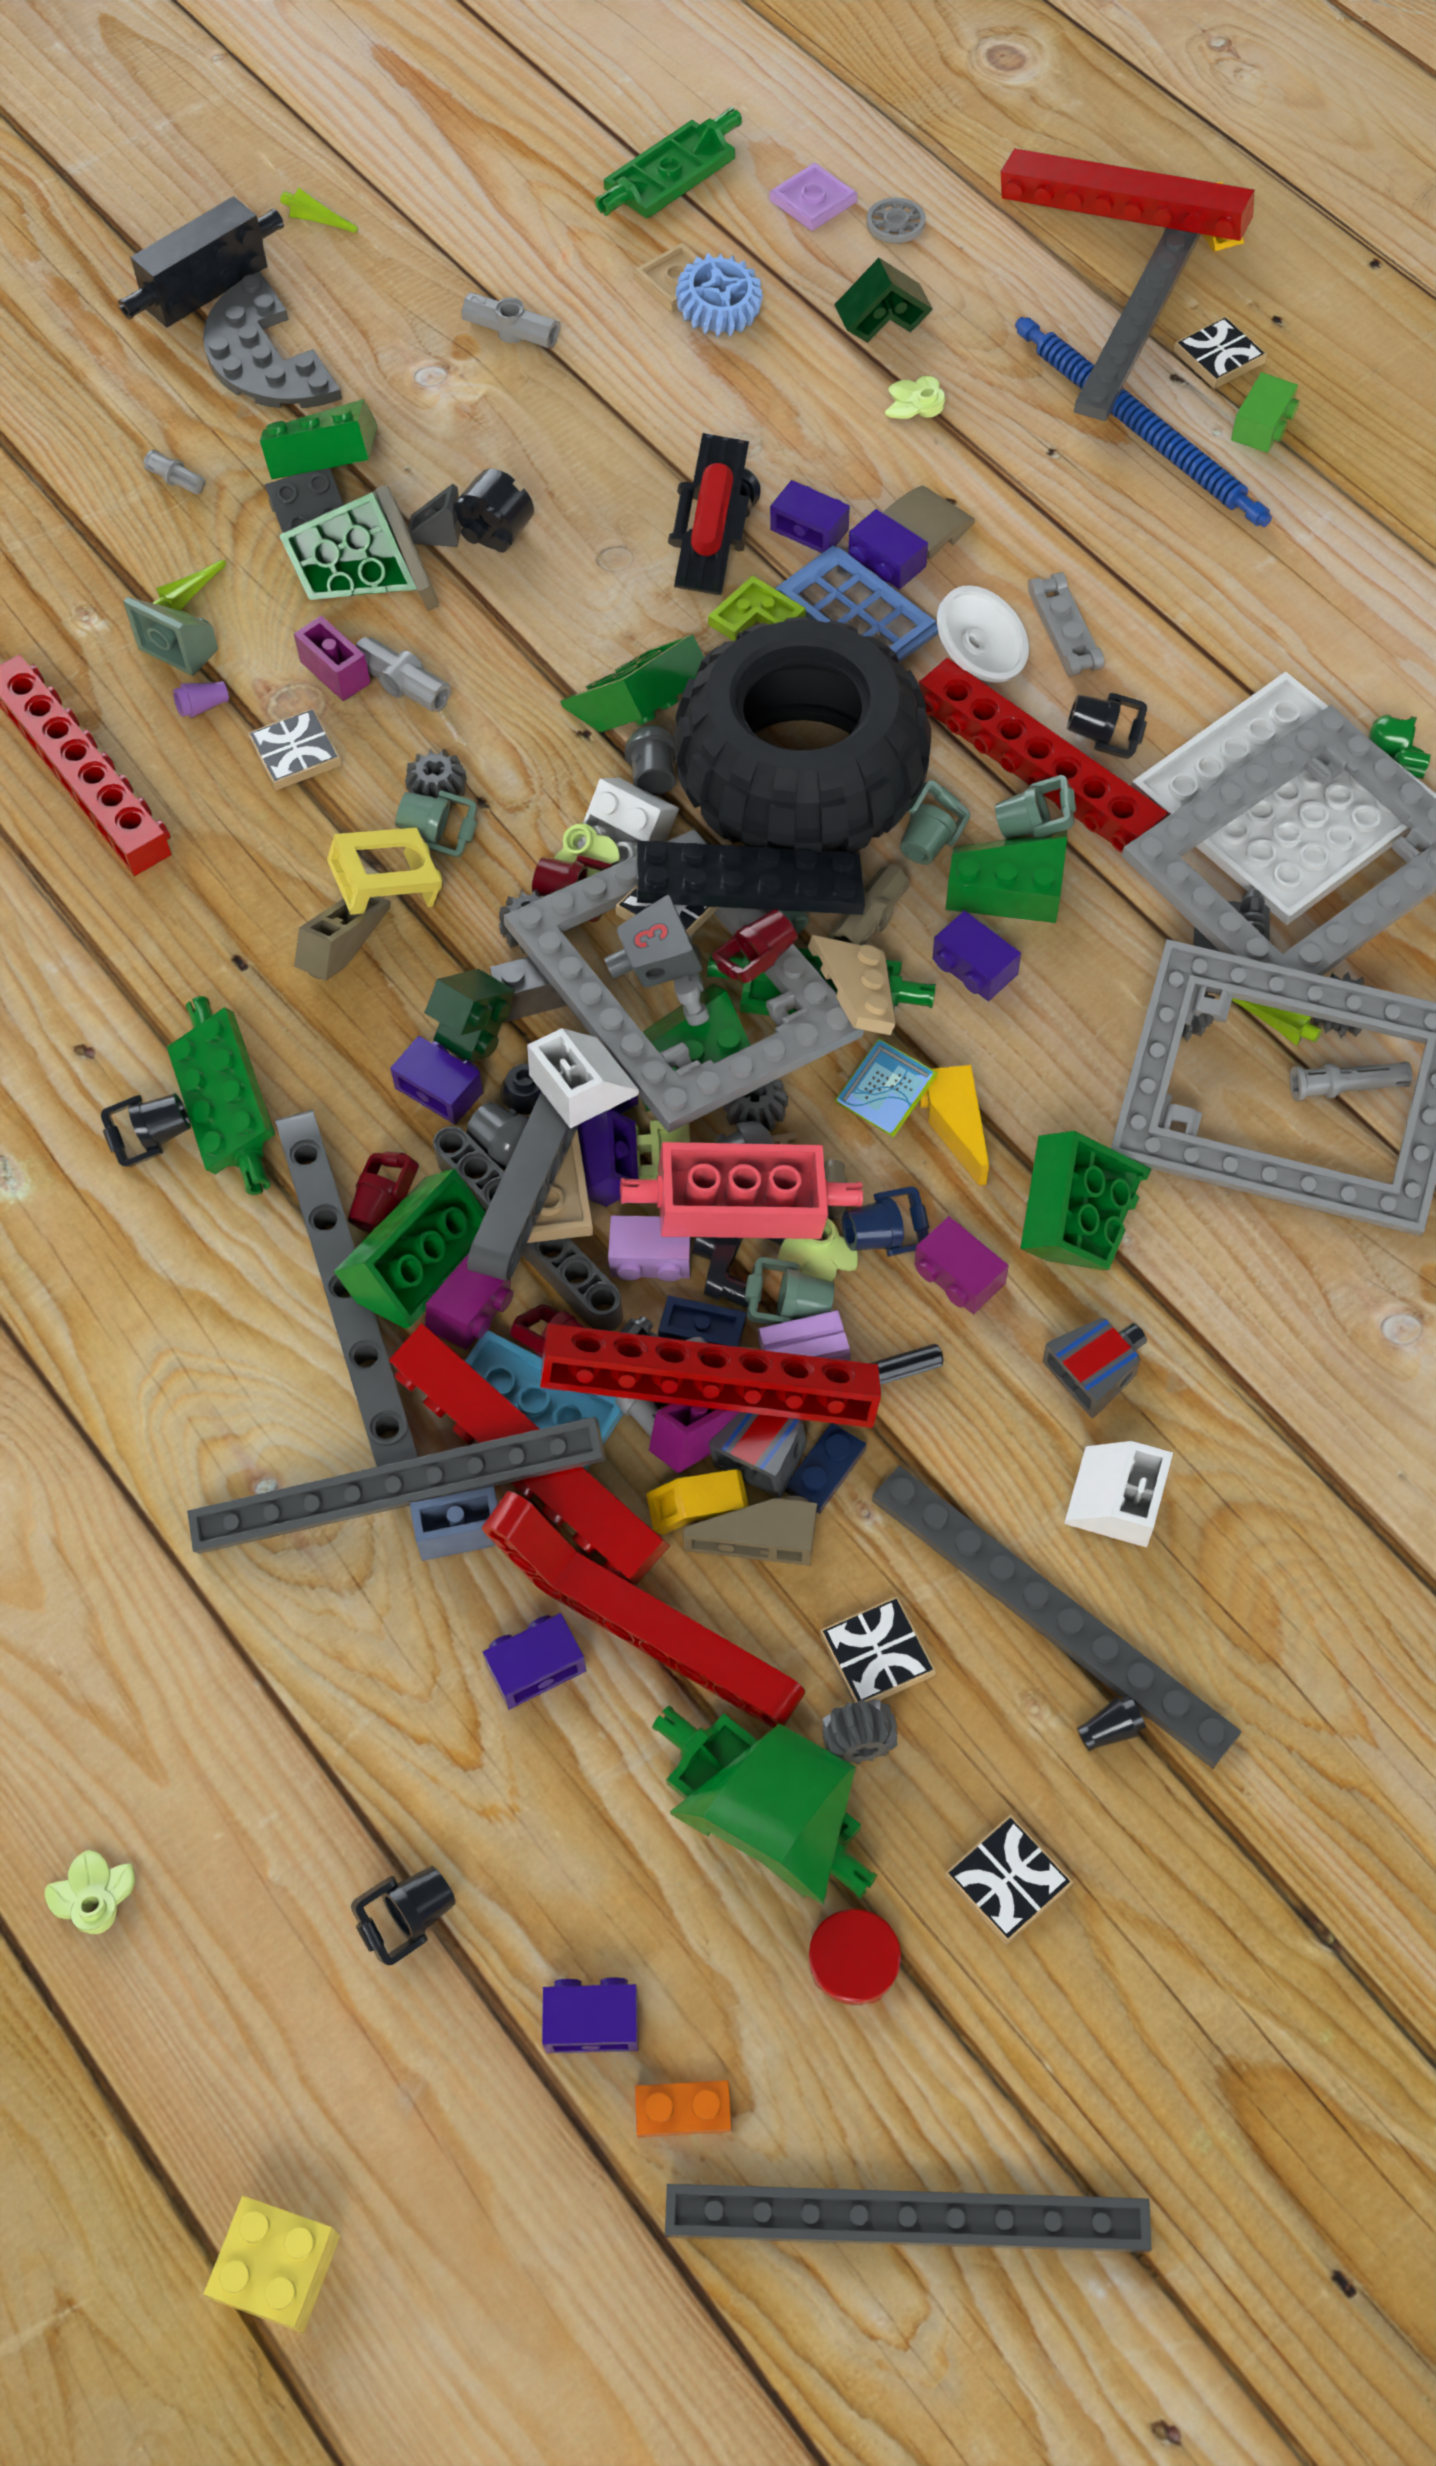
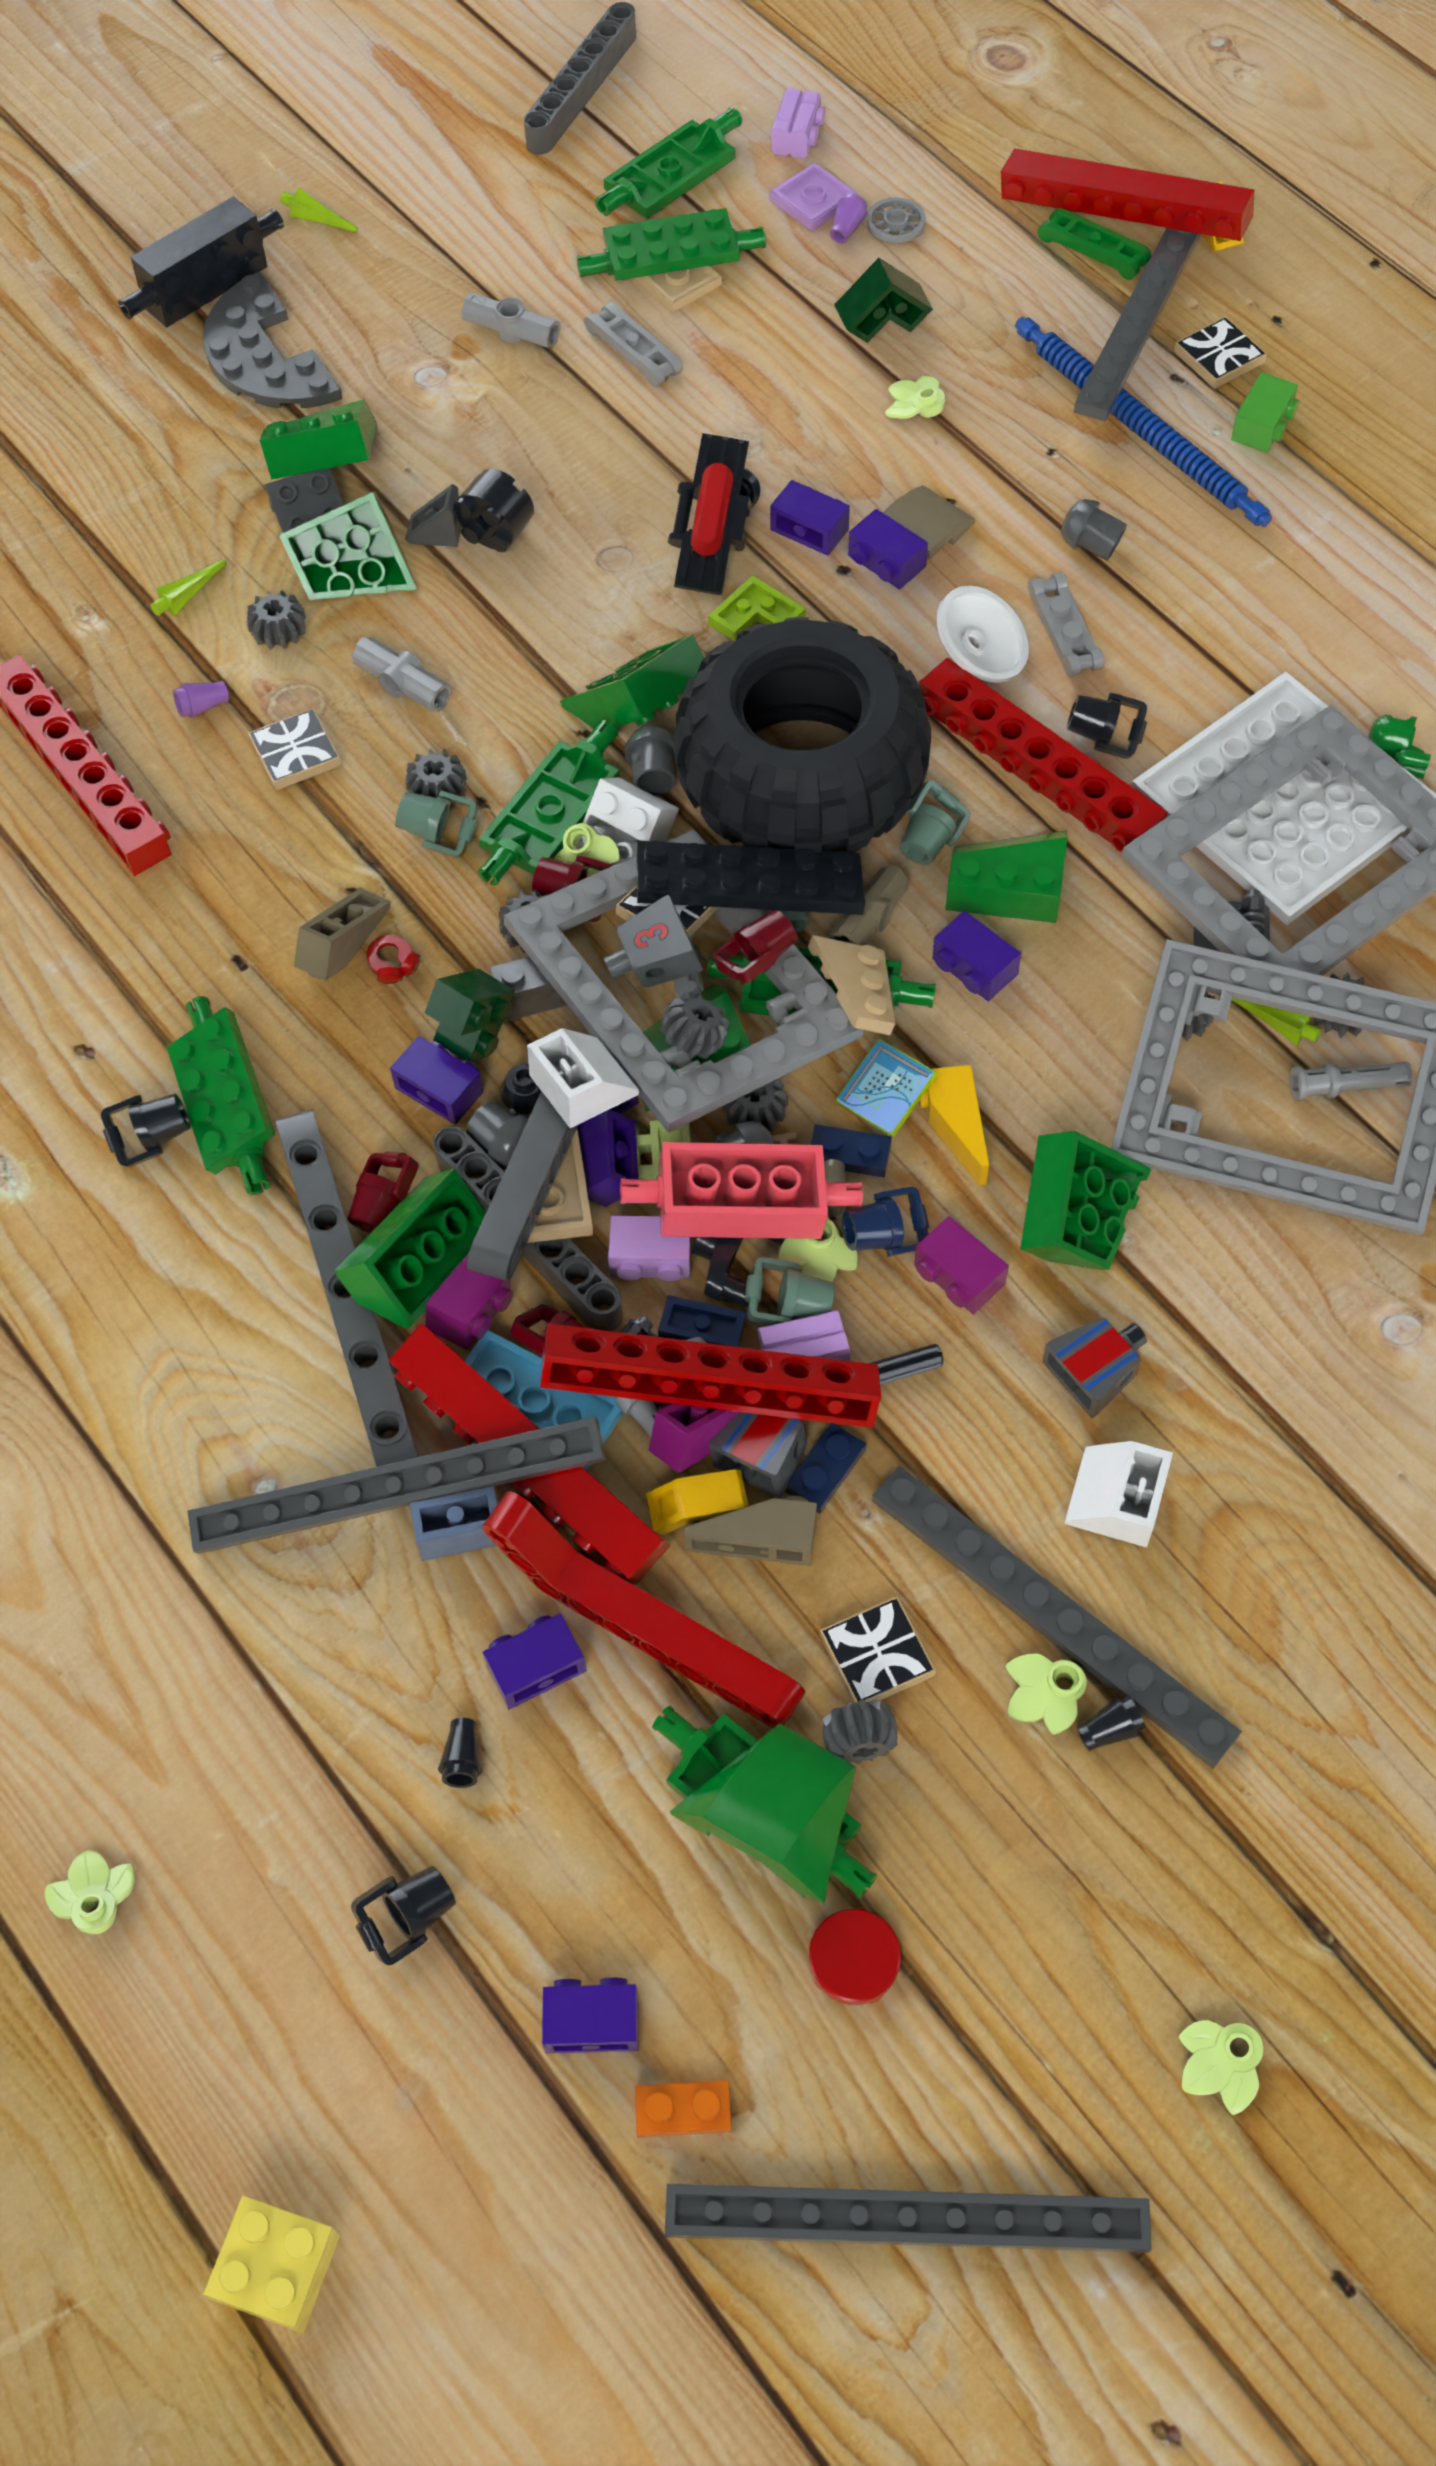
sand green slope [123,597,218,676] -> none
light grey axle [143,450,205,494] -> none
magenta brick [294,615,371,701] -> none
light yellow panel [327,827,442,915] -> none
dark tan tile [375,484,439,611] -> none
light blue gear [675,253,763,337] -> none
medium blue piece [774,545,939,663] -> none
tile [944,1814,1073,1946] -> none
sand green piece [995,775,1076,839] -> none
none -> dark grey gear [246,590,306,650]
none -> red piece [367,935,421,984]
none -> black cone [438,1718,482,1788]
none -> green plate [478,720,620,886]
none -> dark grey beam [524,2,636,155]
none -> green plate [577,208,766,281]
none -> light grey plate [584,302,682,387]
none -> dark grey gear [660,993,730,1059]
none -> lavender brick [771,88,825,159]
none -> dark blue plate [811,1124,892,1178]
none -> medium lavender cone [830,194,867,244]
none -> yellowish green plate [1005,1654,1087,1735]
none -> green plate [1037,208,1151,280]
none -> dark grey piece [1061,499,1127,561]
none -> yellowish green plate [1179,2020,1264,2115]

